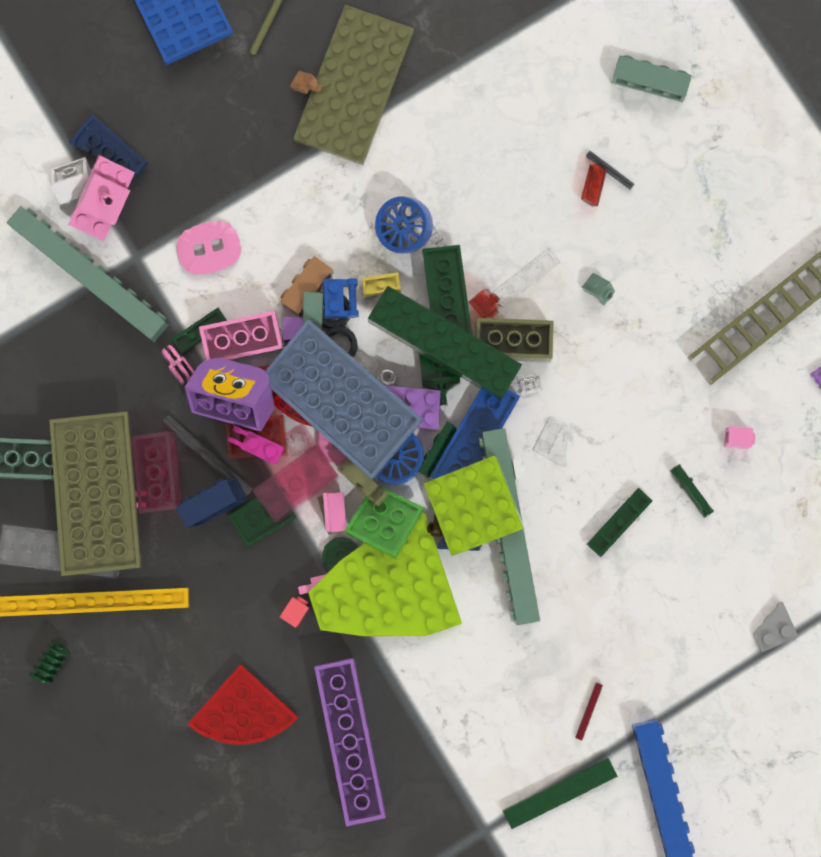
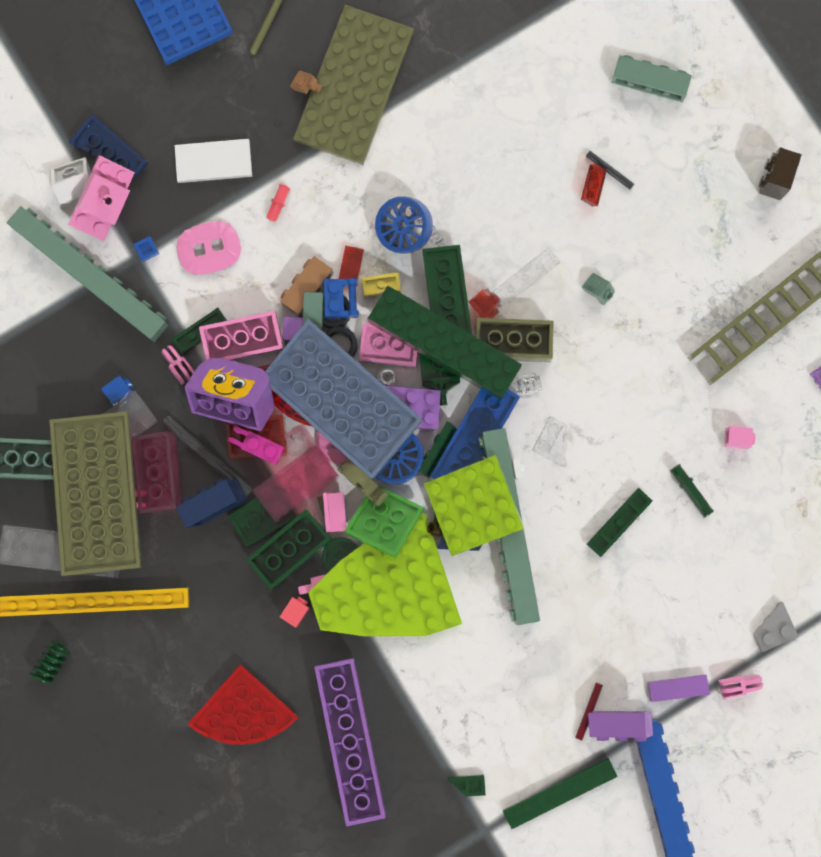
none -> blue brick [101,375,134,407]
none -> clear plate [104,390,158,442]
none -> blue plate [133,236,160,262]
none -> white tile [175,139,252,183]
none -> dark green brick [246,509,332,590]
none -> coral axle [266,184,290,222]
none -> clear red tile [338,245,364,287]
none -> bright pink plate [359,323,417,367]
none -> dark green tile [448,774,486,797]
none -> medium lavender brick [588,711,653,742]
none -> medium lavender tile [648,674,710,702]
none -> bright pink arm [719,675,763,699]
none -> dark brown brick [758,147,802,200]

